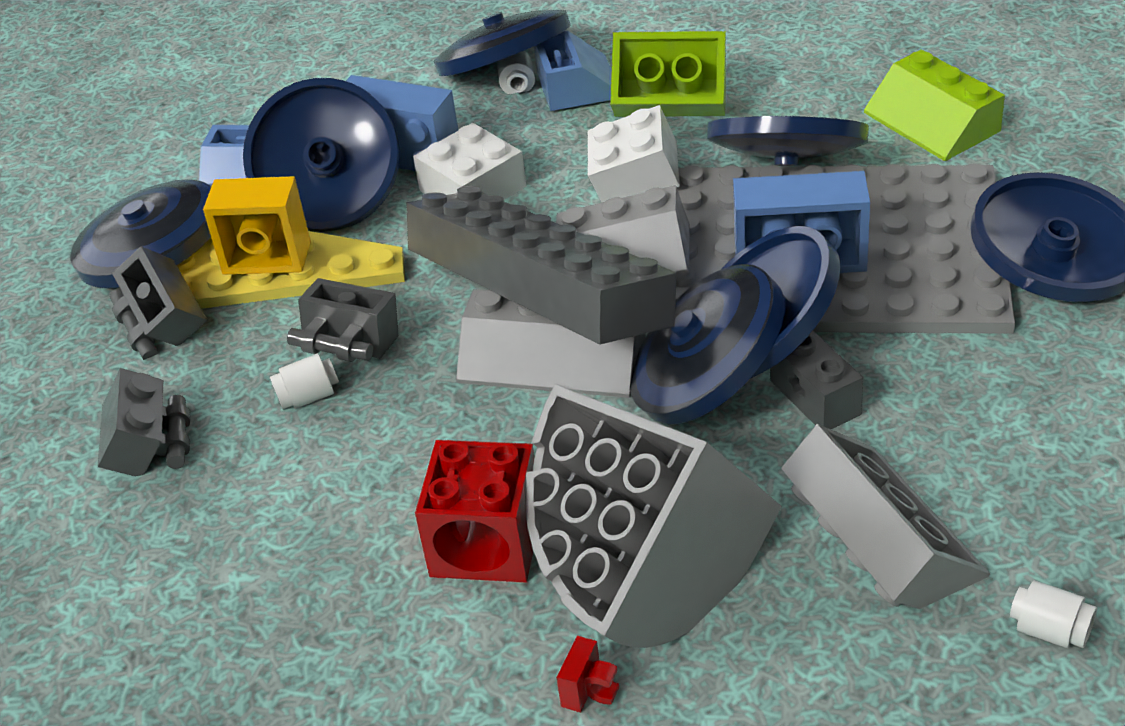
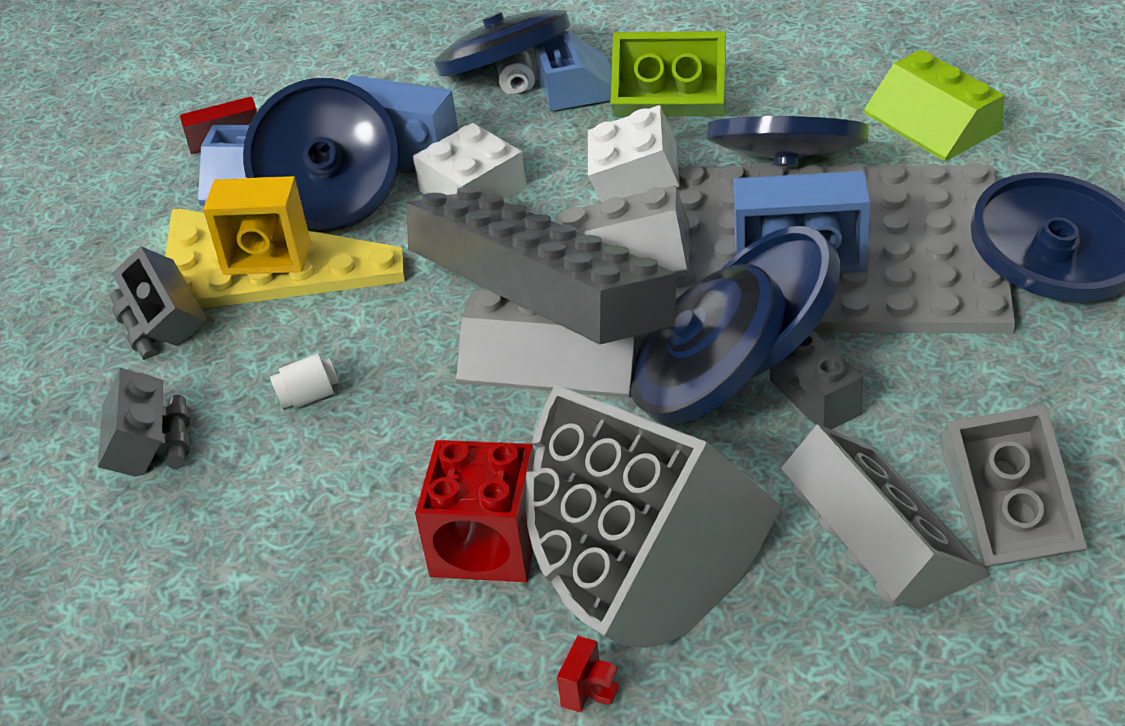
dish [70,179,211,288] -> none
dark grey brick [287,278,399,362] -> none
white brick [1010,580,1097,649] -> none
none -> red tile [179,96,257,154]
none -> light grey slope [939,404,1087,567]

